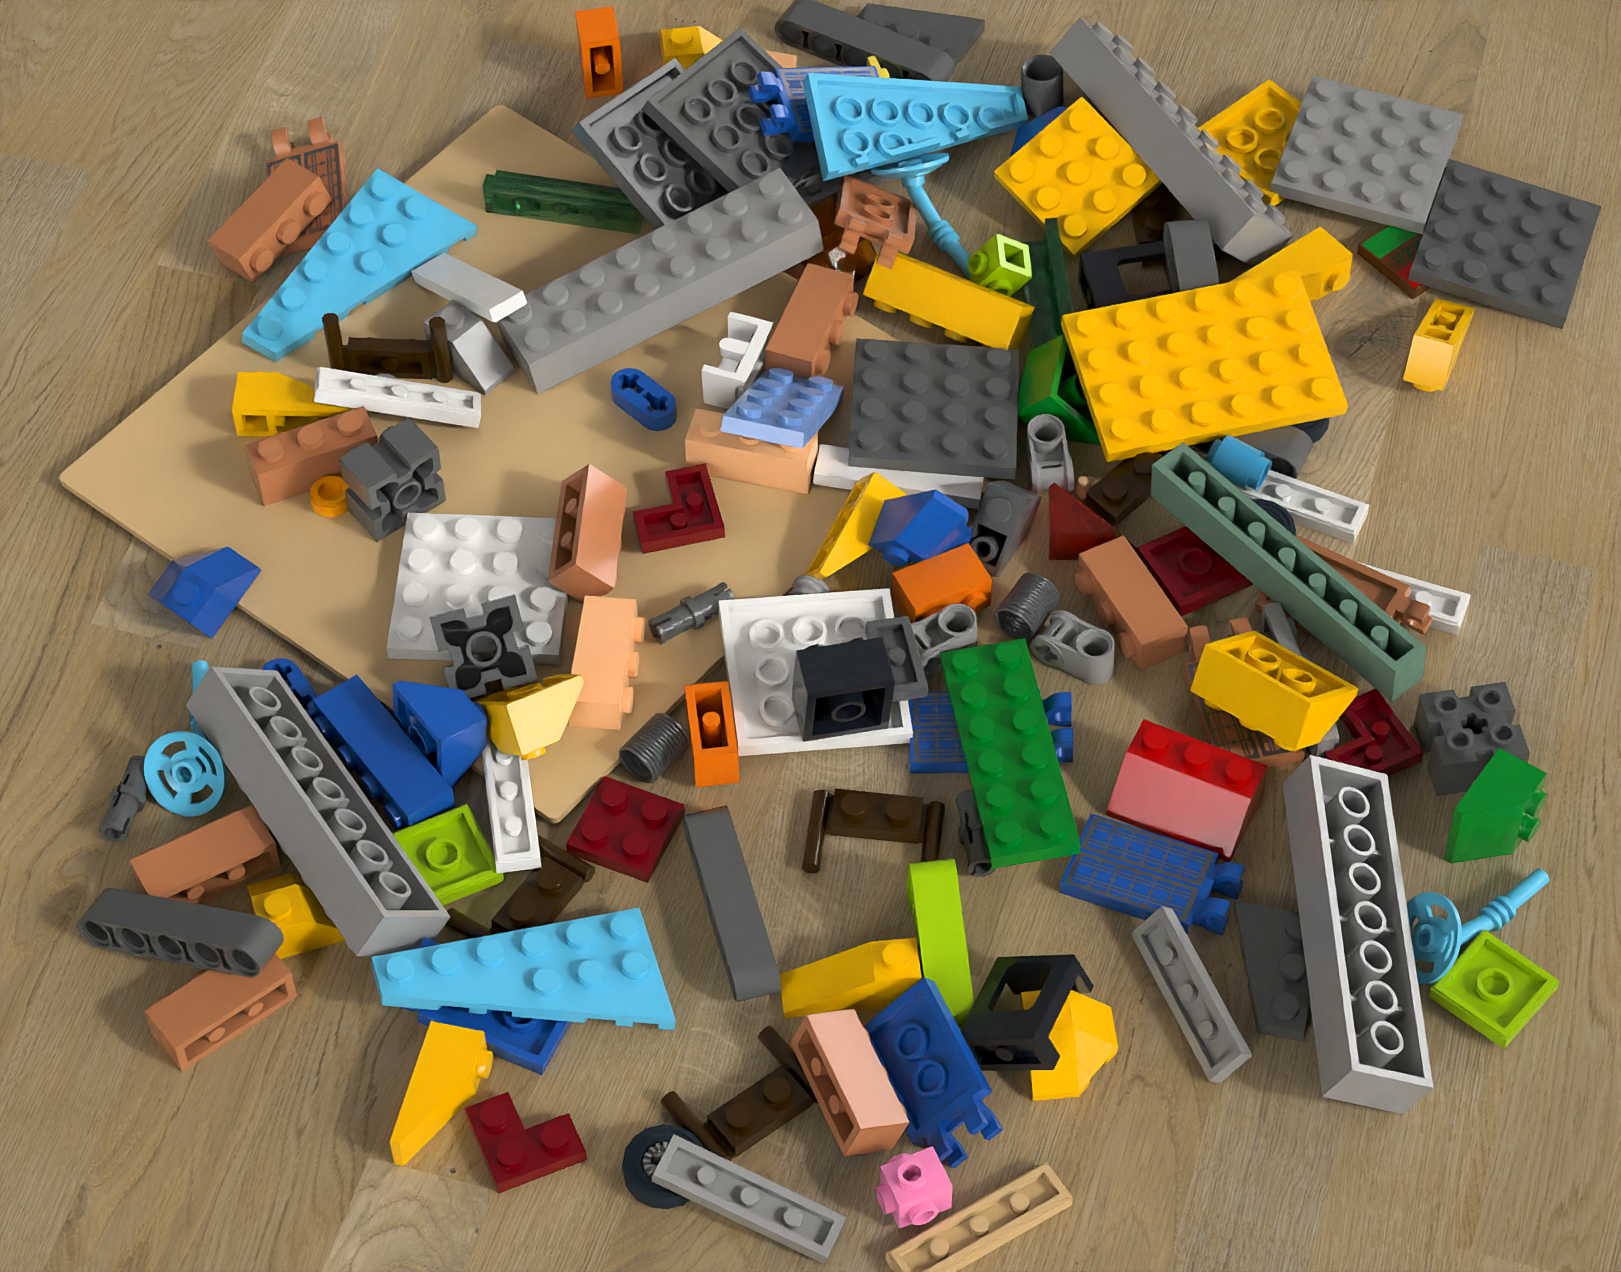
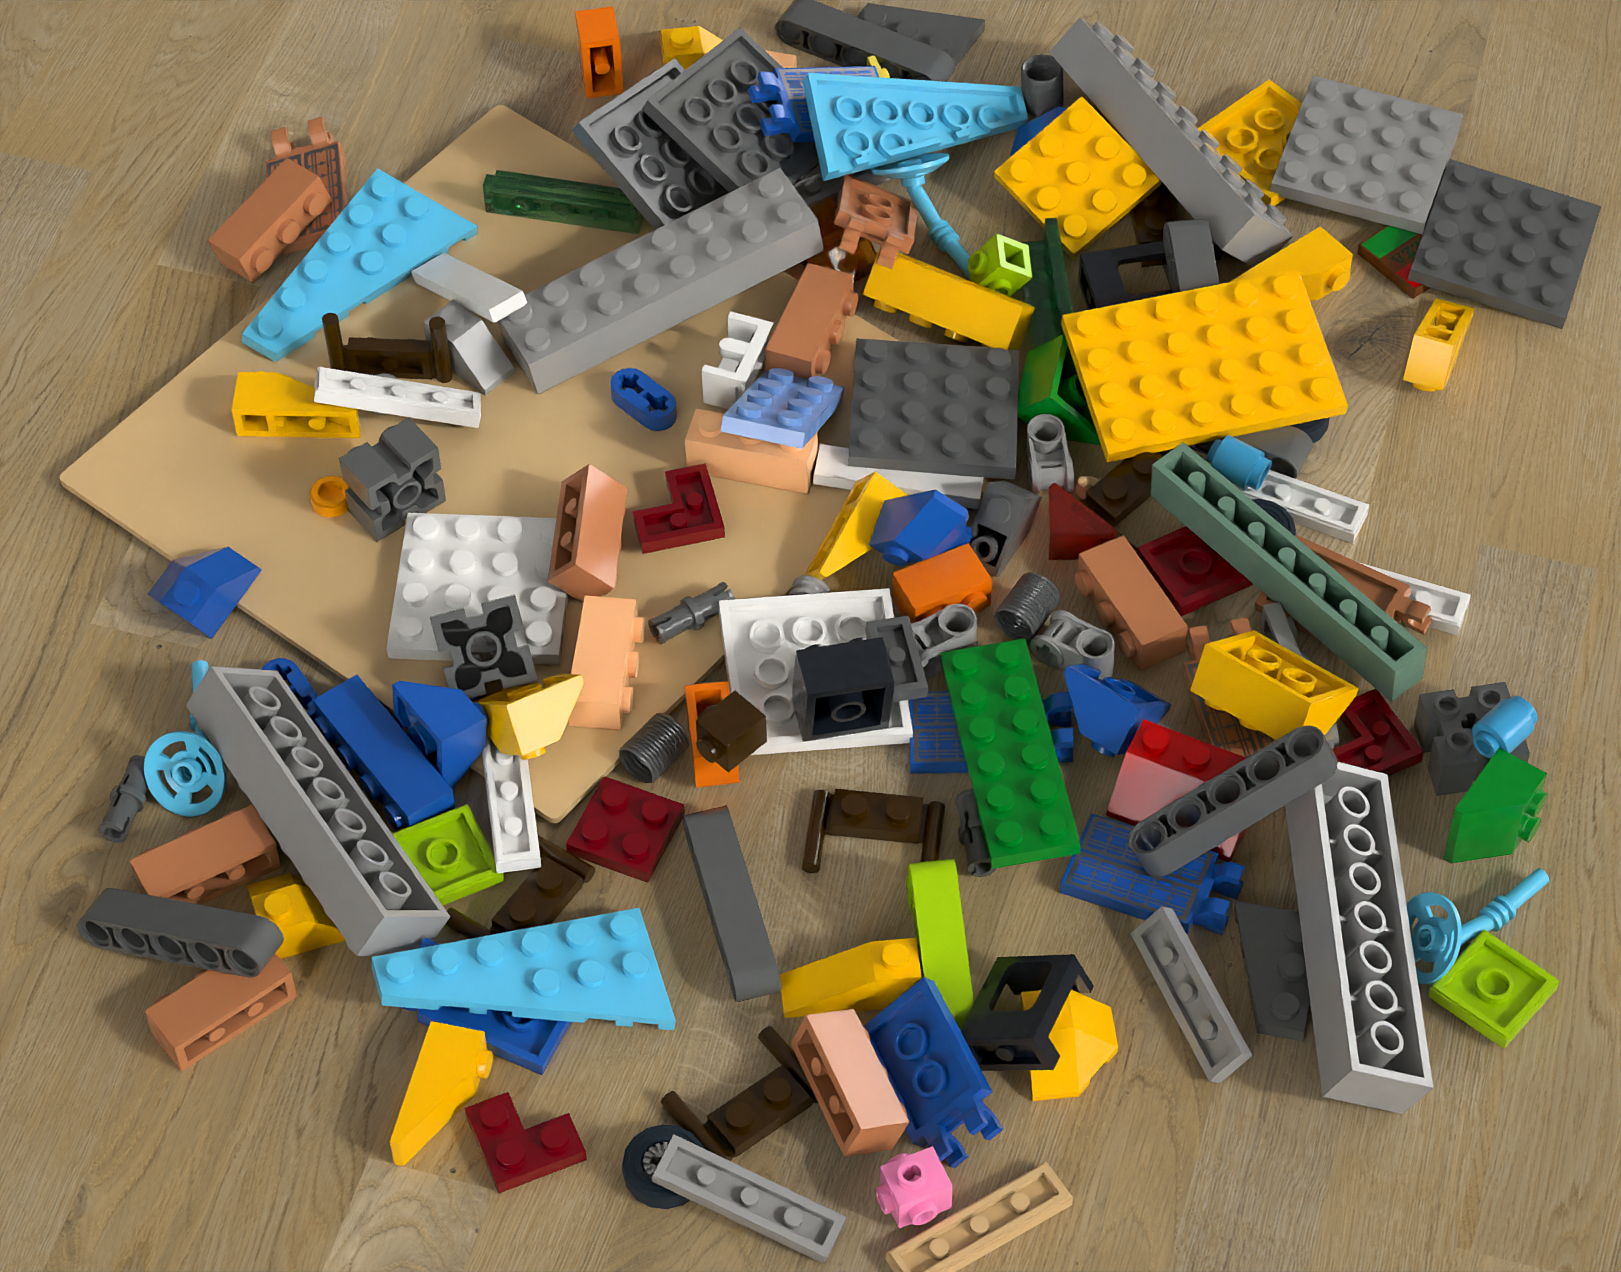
nougat brick [245,406,379,506] -> none
none -> dark brown brick [696,690,767,772]
none -> blue slope [1064,664,1172,757]
none -> dark grey beam [1128,725,1338,877]
none -> dark azure brick [1472,696,1538,758]

